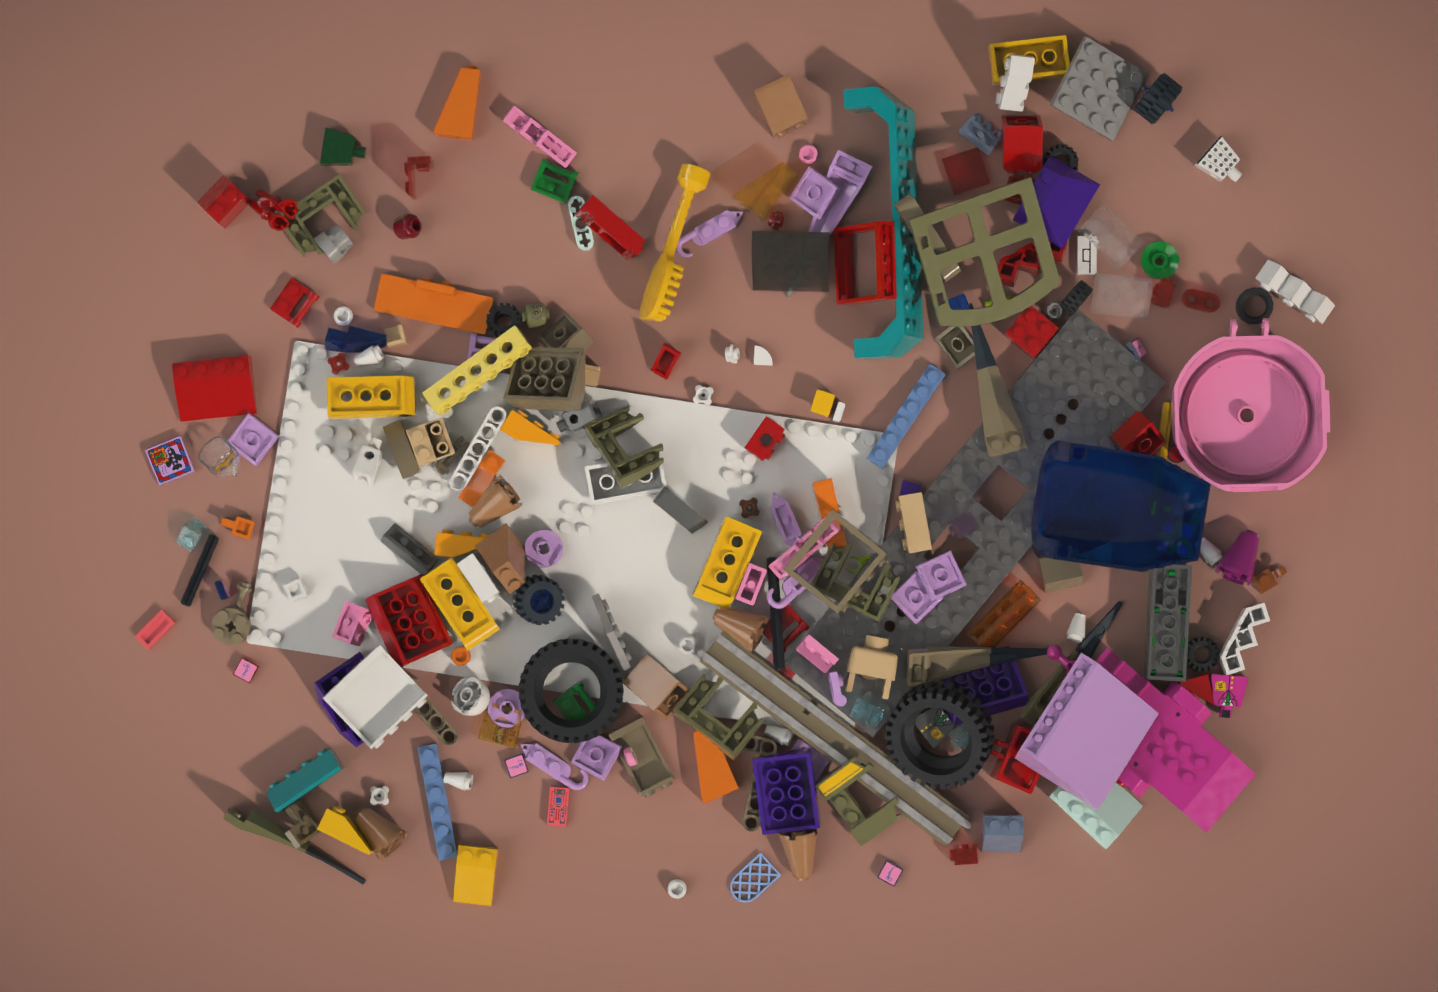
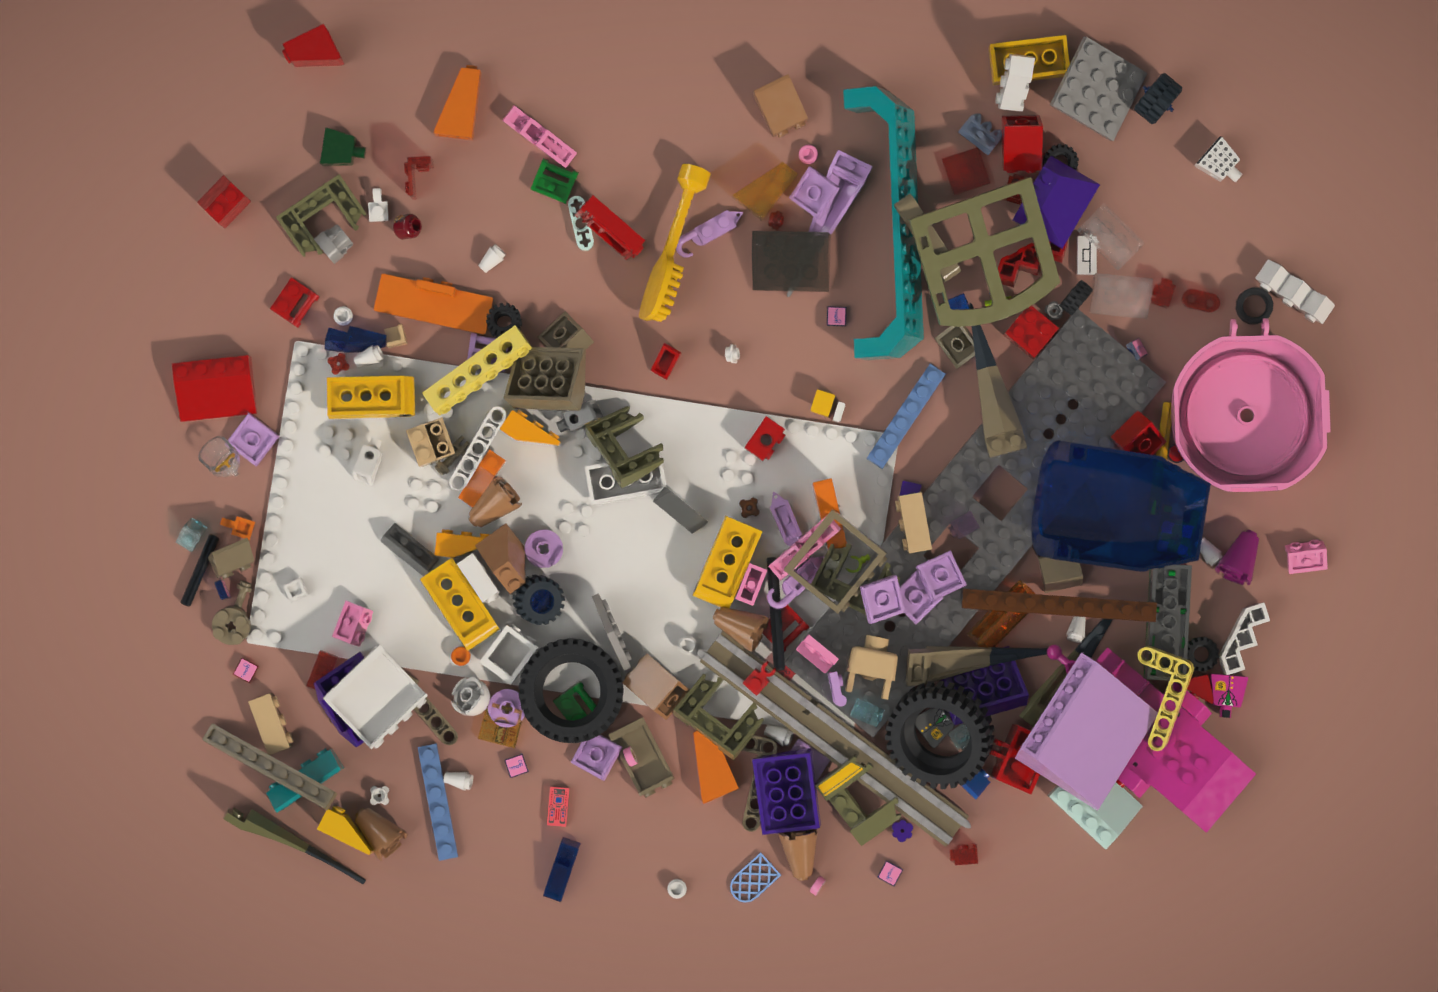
coral tile [135,609,176,650] -> none
tile [145,436,196,486] -> none
red piece [248,190,297,231] -> none
dark tan plate [285,800,321,849] -> none
red slope [365,574,453,667] -> none
dark tan slope [383,420,422,480] -> none
yellow slope [453,844,498,906] -> none
olive head [521,302,550,328] -> none
lavender plate [521,743,588,790] -> none
tan panel [585,364,601,387] -> none
white plate [693,385,714,406] -> none
white tile [753,345,773,366] -> none
red window [834,221,897,305] -> none
sand blue slope [981,813,1024,853] -> none
green dish [1141,241,1179,279] -> none
dark orange plate [1252,566,1287,594] -> none
none -> dark tan plate [202,723,337,811]
none -> dark tan slope [208,538,254,579]
none -> tan brick [248,693,293,755]
none -> red slope [282,24,344,67]
none -> clear red plate [306,650,338,689]
none -> white plate [368,188,389,222]
none -> white cone [478,244,506,273]
none -> white window [480,624,539,685]
none -> clear blue slope [543,837,581,902]
none -> red plate [742,661,776,696]
none -> bright pink tile [810,876,826,896]
none -> bright pink tile [827,306,847,327]
none -> lavender plate [860,575,905,624]
none -> dark purple plant [892,820,913,842]
none -> reddish brown plate [962,589,1157,622]
none -> blue slope [962,768,990,799]
none -> light yellow beam [1138,646,1194,751]
none -> bright pink bracket [1285,540,1327,574]

